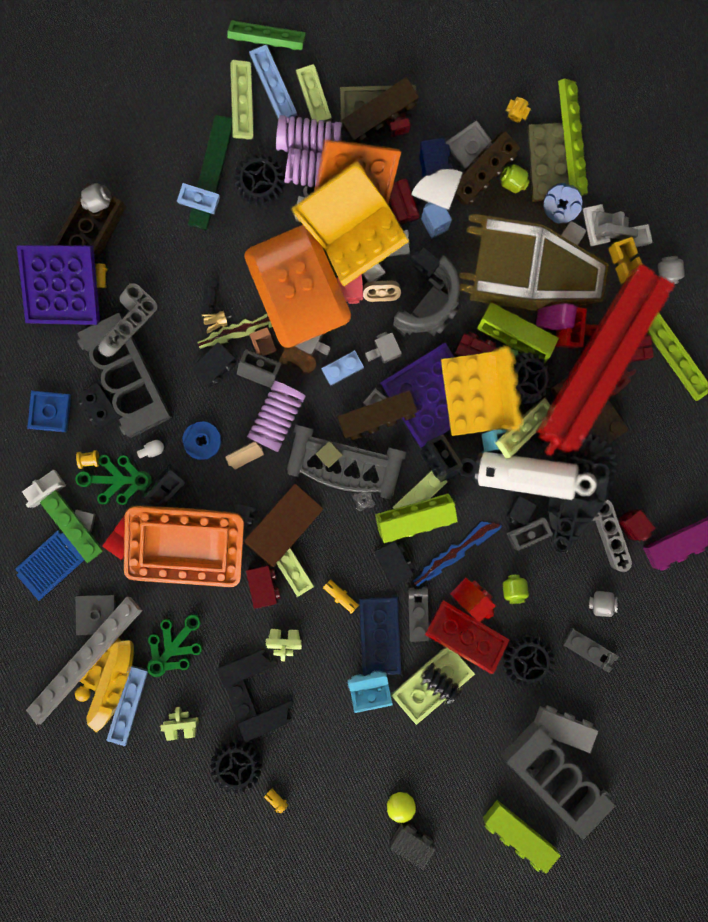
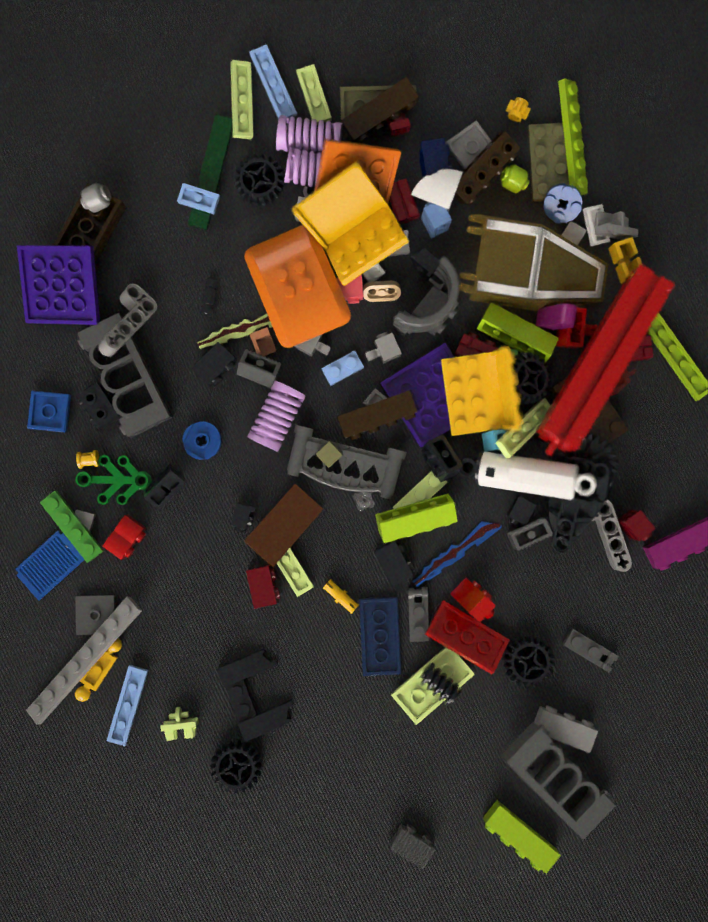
white panel [22,470,66,508] -> none
yellow brick [87,640,134,732] -> none
yellow pin [95,264,108,288] -> none
orange wedge [124,506,244,587] -> none
white cylinder [137,440,164,458] -> none
green plant [147,614,203,677] -> none
pearl gold piece [201,311,232,333] -> none
tan piece [225,441,264,469] -> none
bright green plate [228,21,306,50] -> none
yellow pin [264,788,288,814] -> none
yellowish green hips [266,629,302,661] -> none
clear orange leg [279,347,316,373] -> none
medium azure bracket [348,671,392,713] -> none
neon yellow hair [387,792,416,823] -> none
lime head [502,575,529,604] -> none
light grey head [589,591,618,617] -> none
white tile [632,224,653,247] -> none
light grey head [658,256,685,284] -> none

